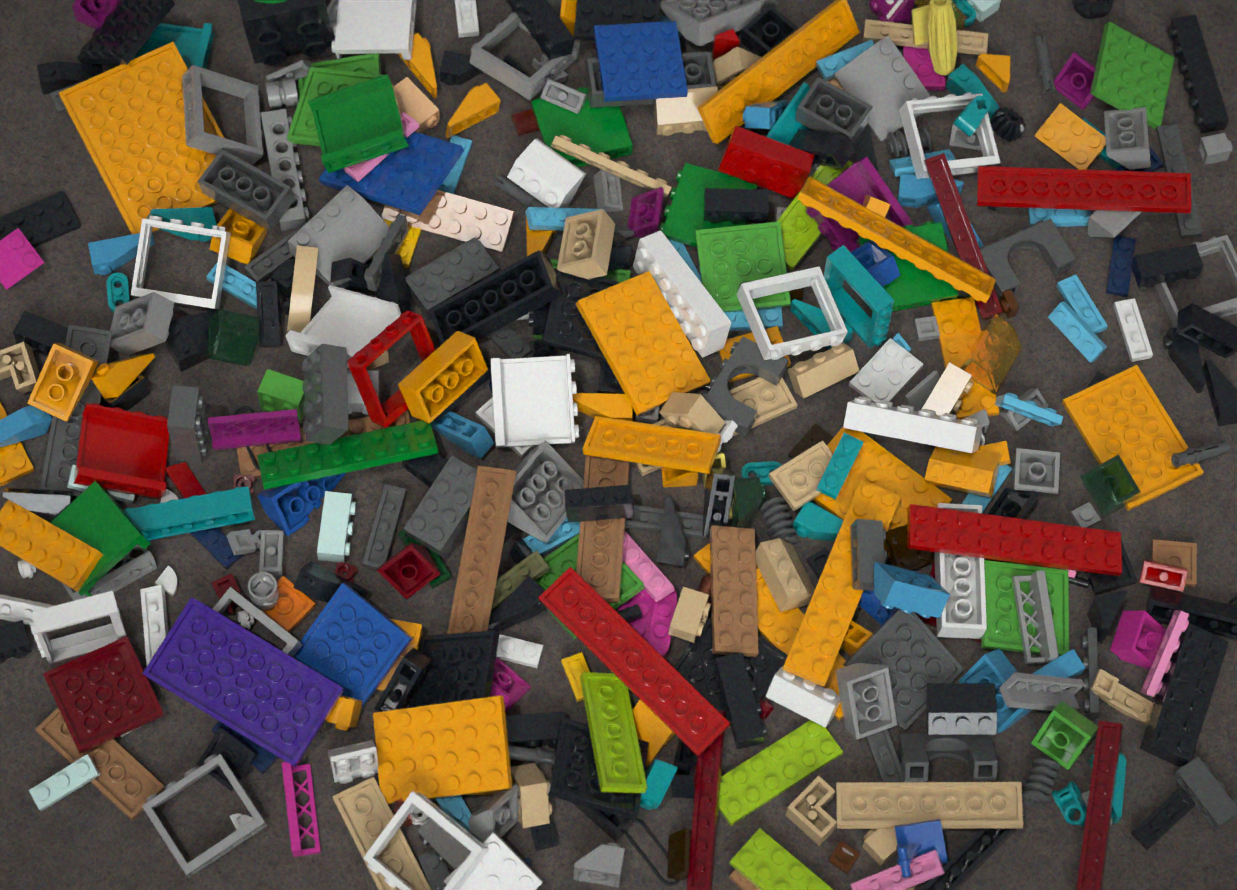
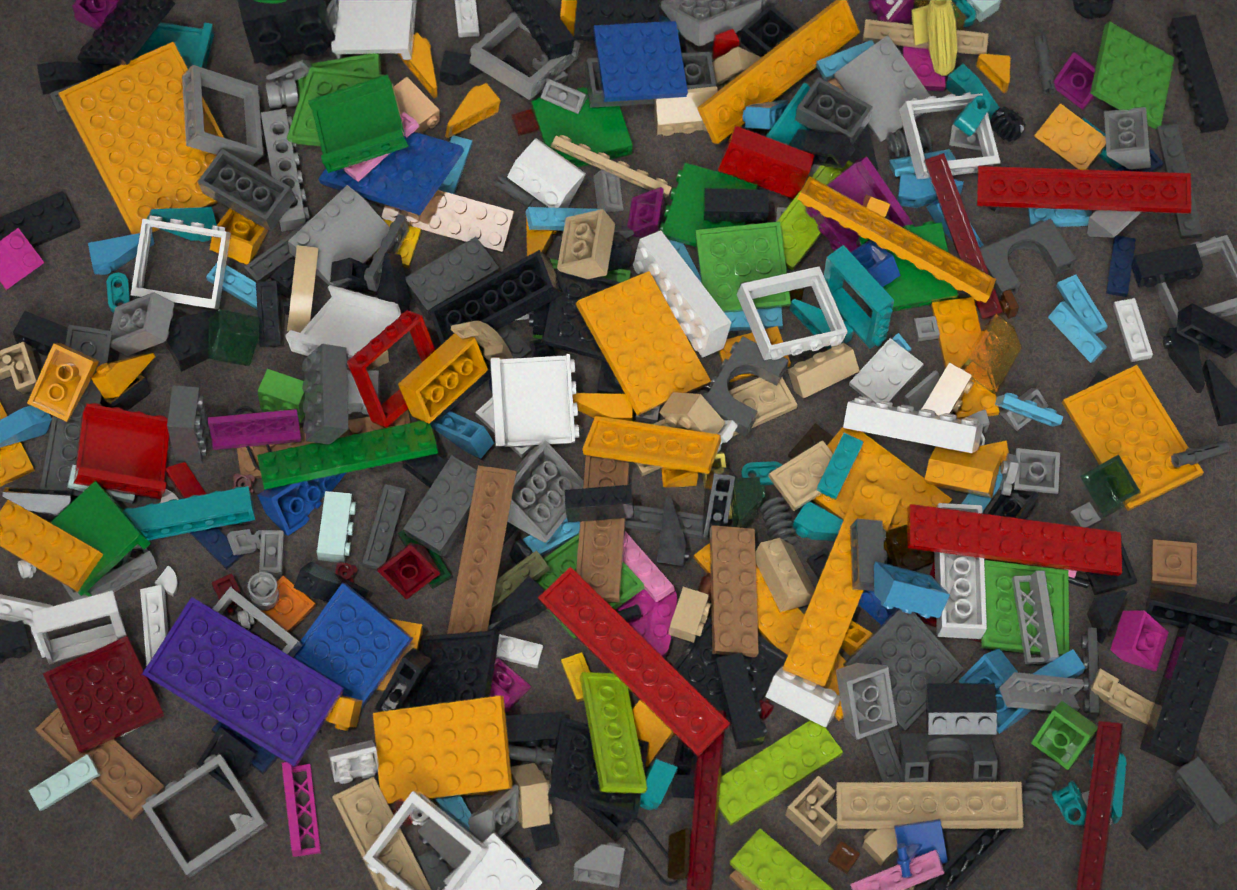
red slope [1139,559,1188,592] -> none
bright pink plate [1140,610,1189,697] -> none
light grey brick [1197,133,1232,165] -> none
none -> tan slope [451,321,513,361]
none -> light grey plate [999,454,1019,496]

